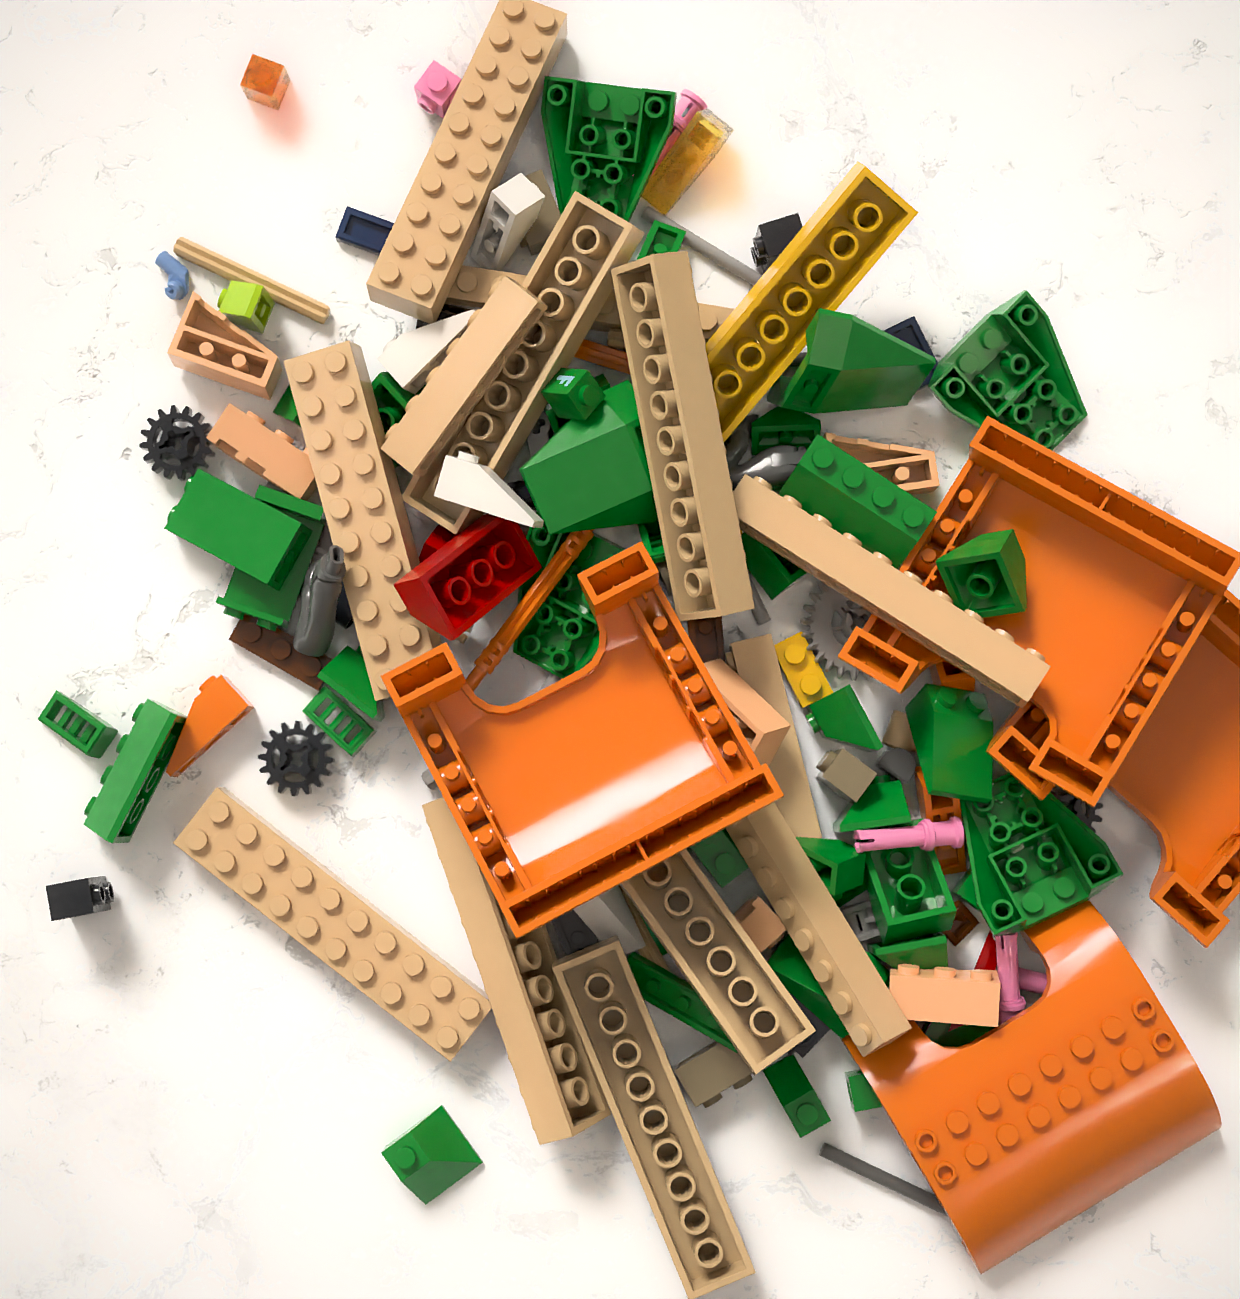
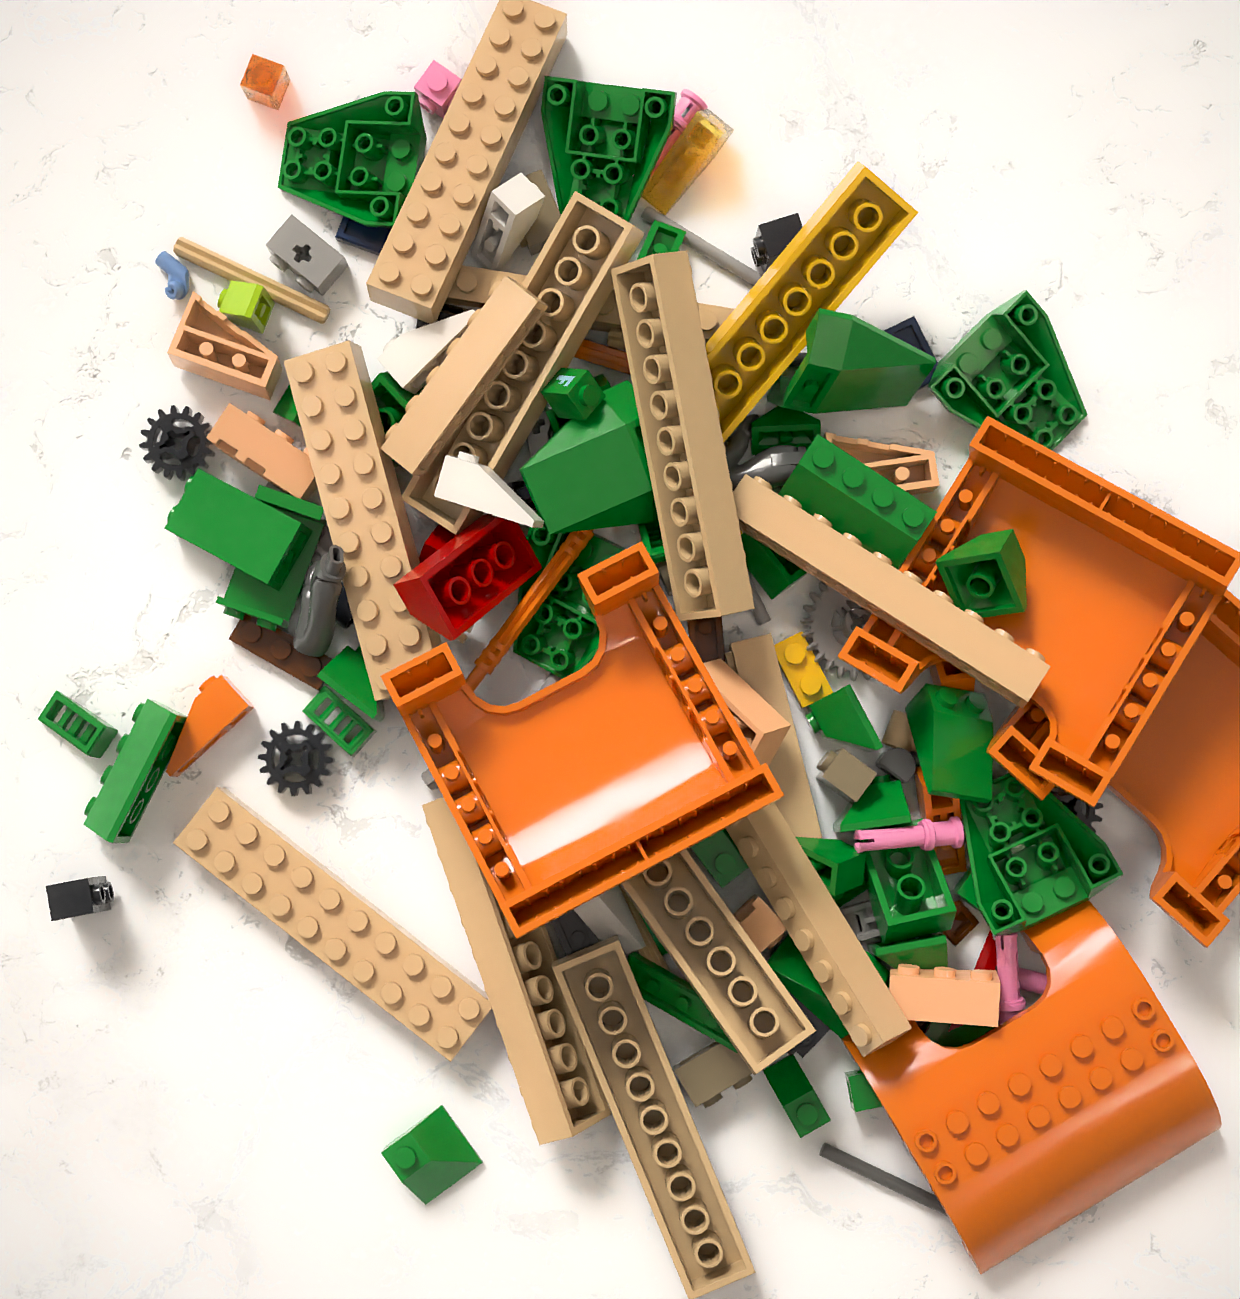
none -> light grey brick [265,214,349,296]
none -> green wedge [277,91,427,228]

